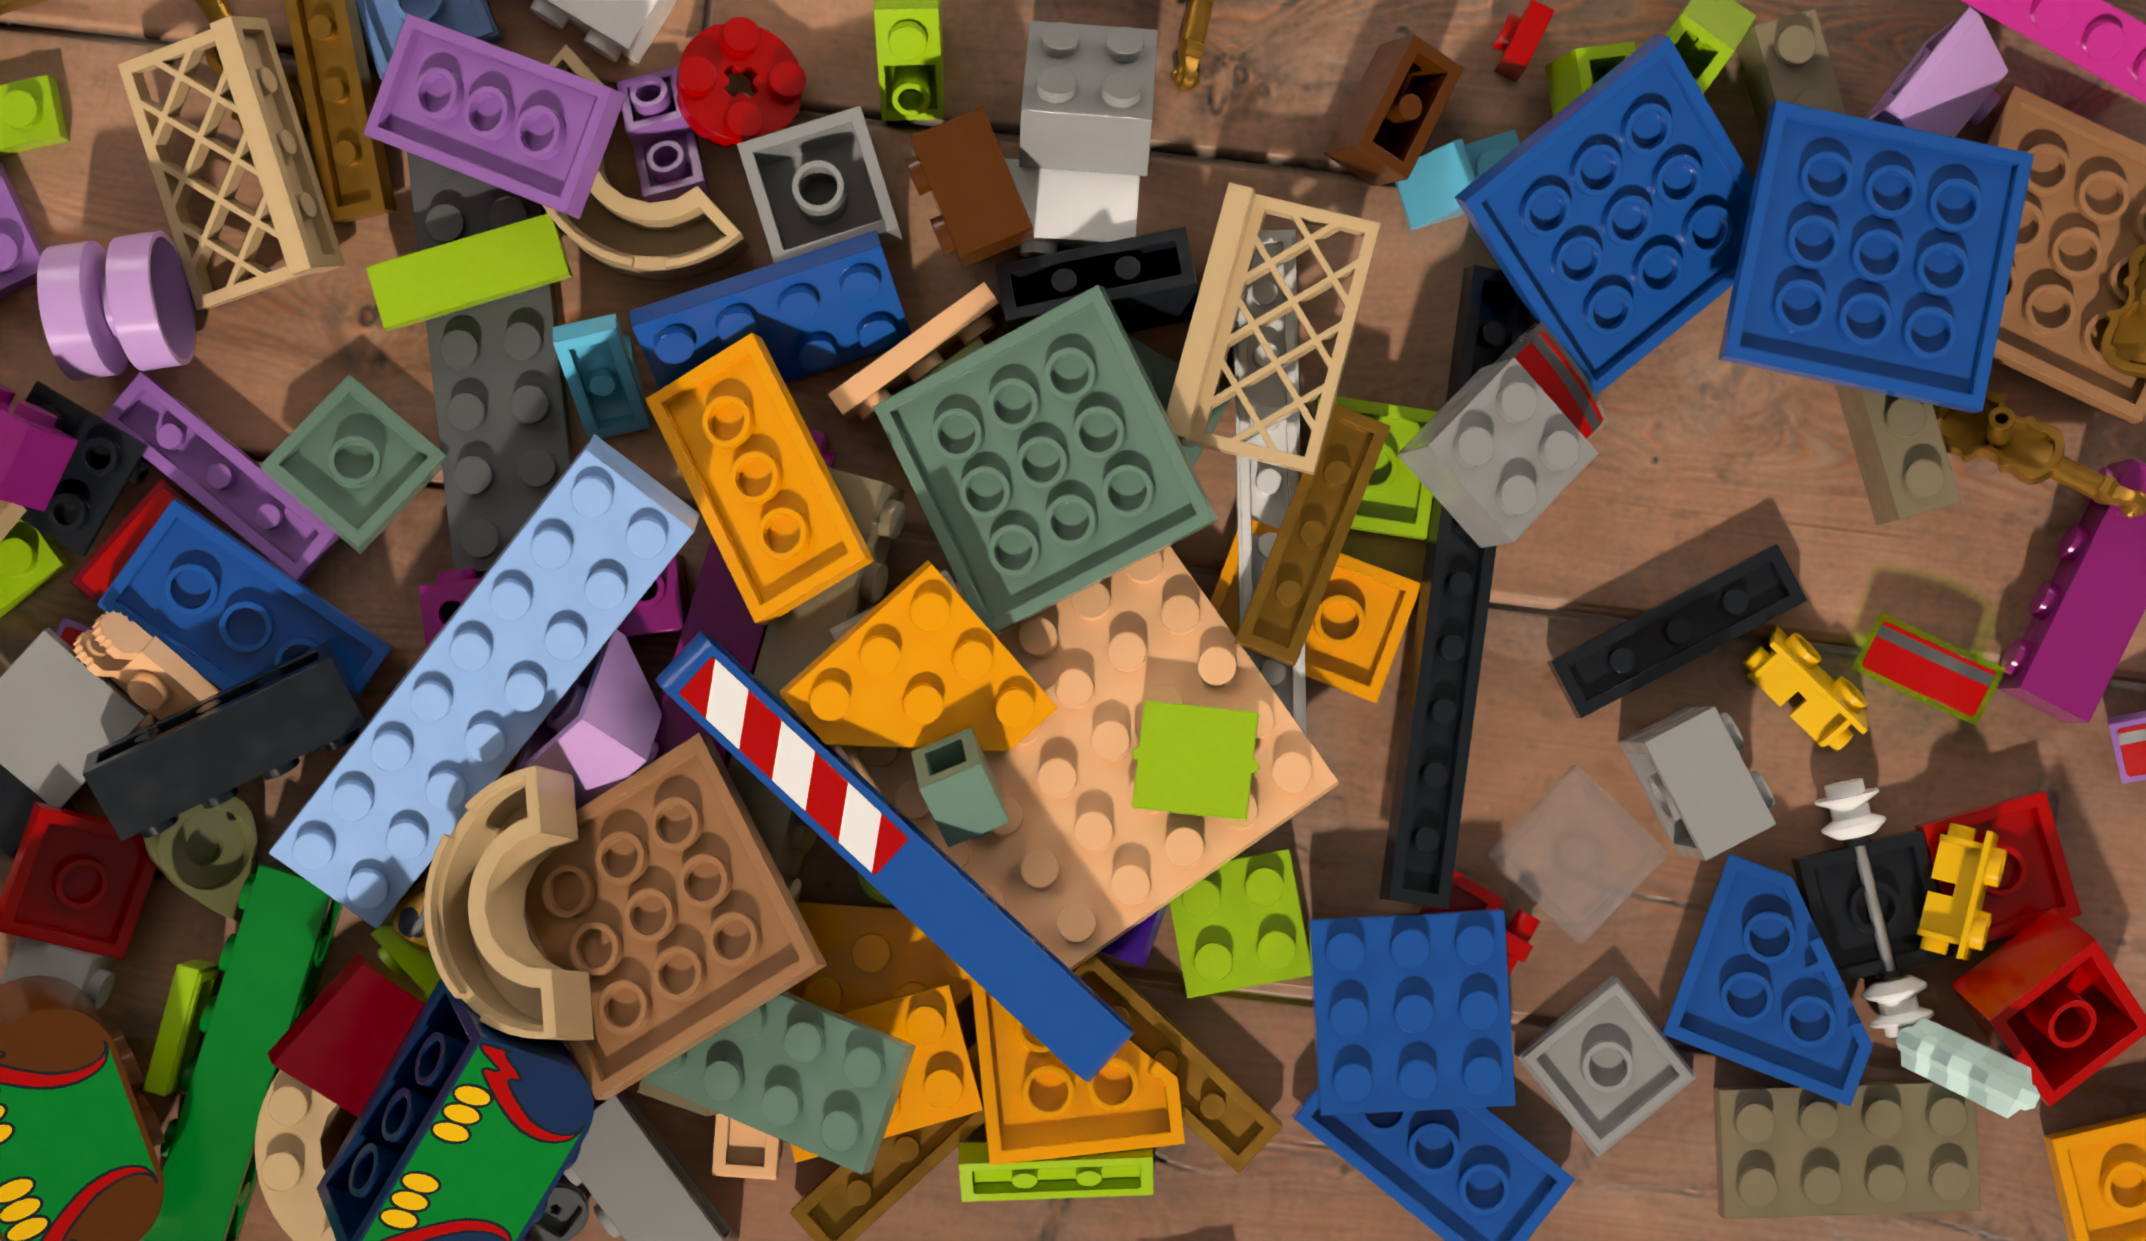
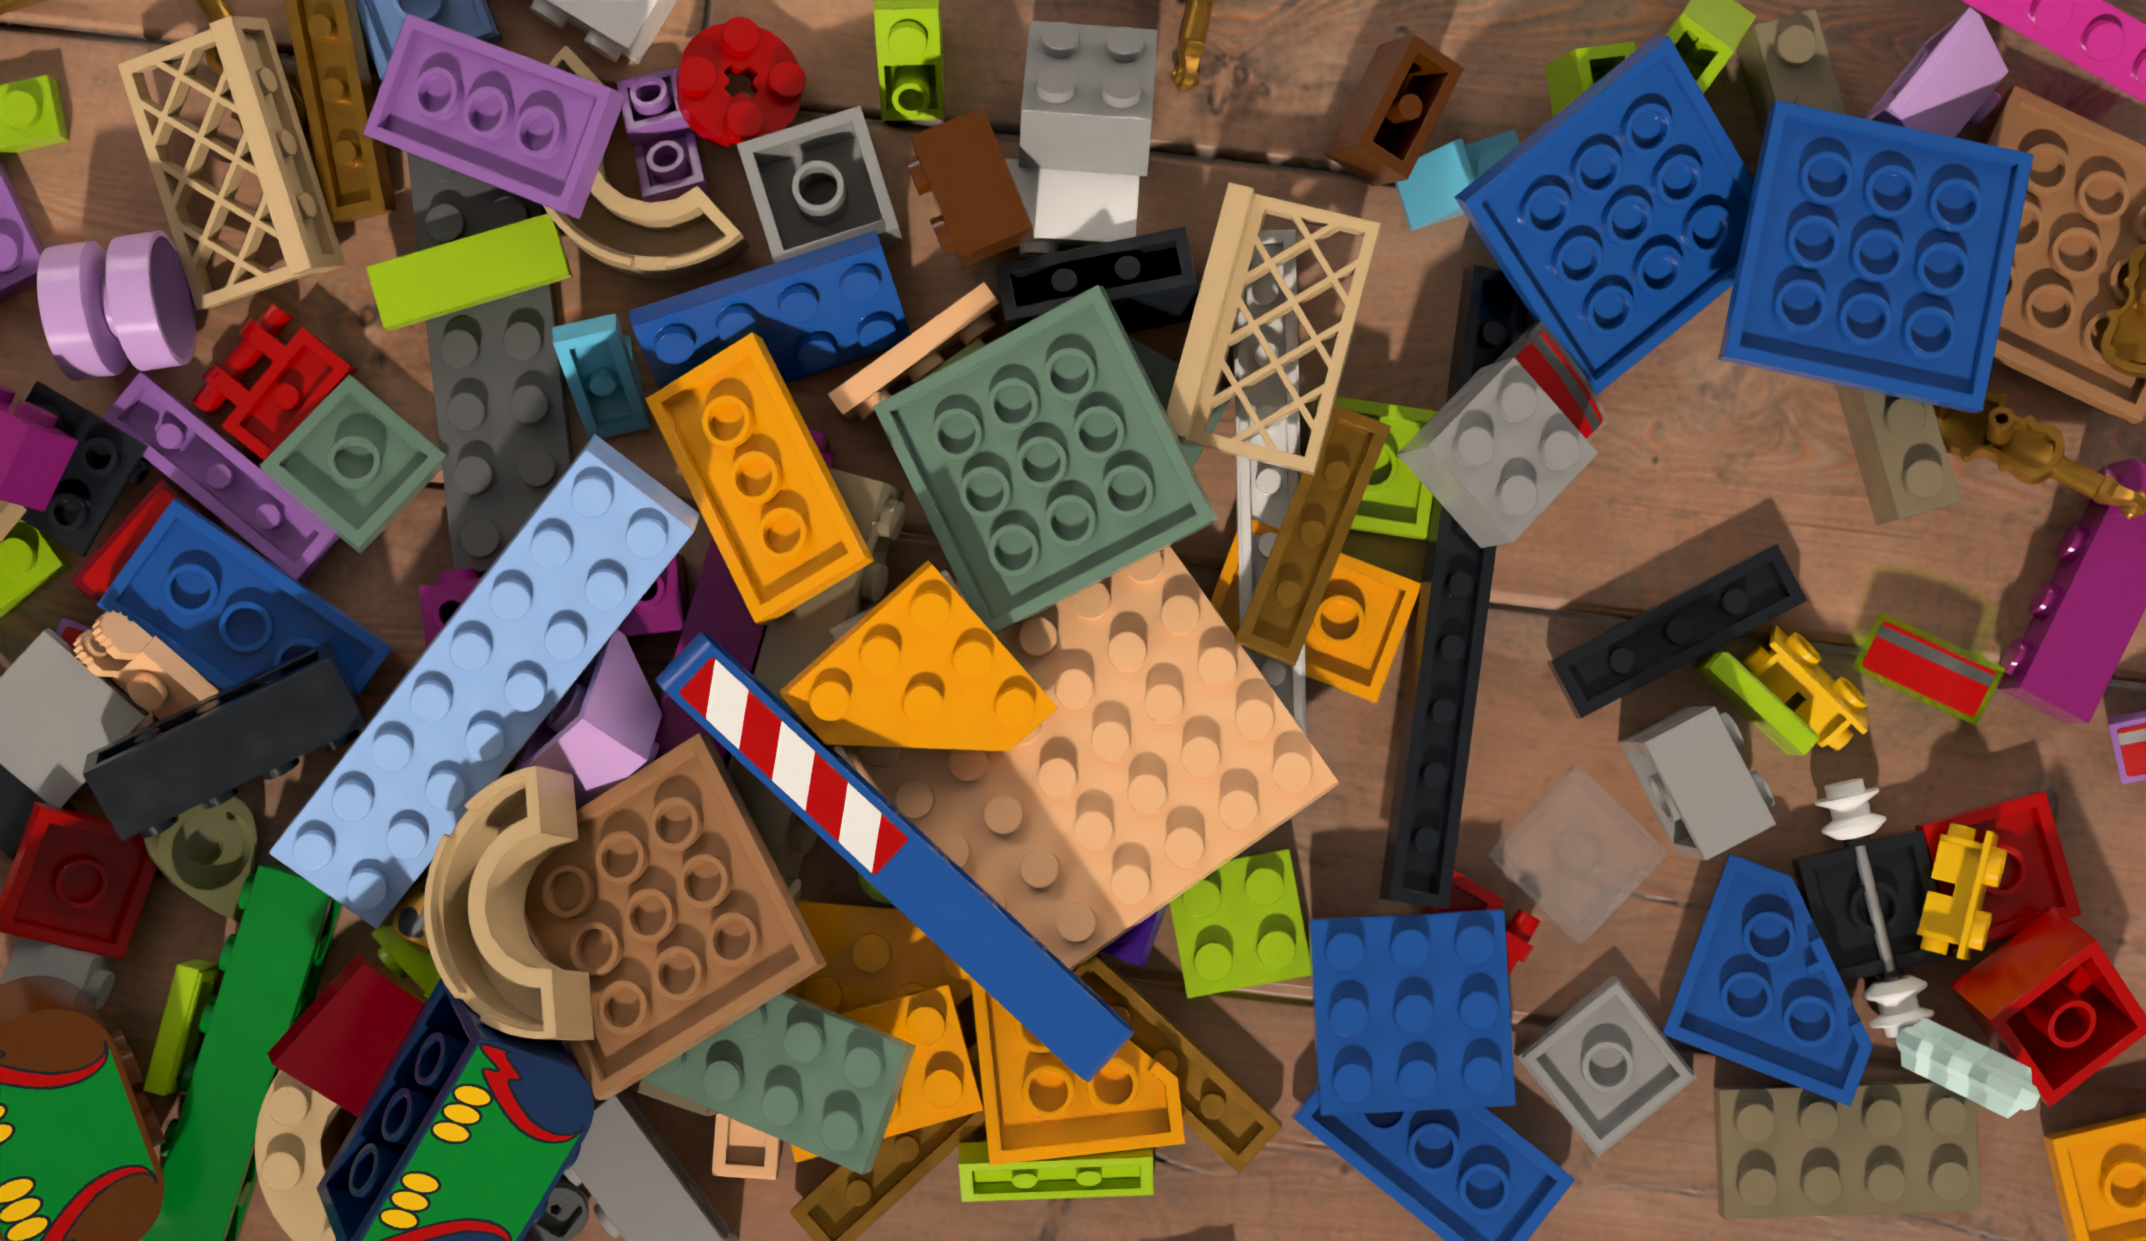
sand green brick [911,727,1010,848] -> none
lime piece [1132,700,1260,821] -> none
red plate [1493,0,1555,82] -> none
none -> red plate [192,302,358,460]
none -> lime tile [1694,652,1820,756]

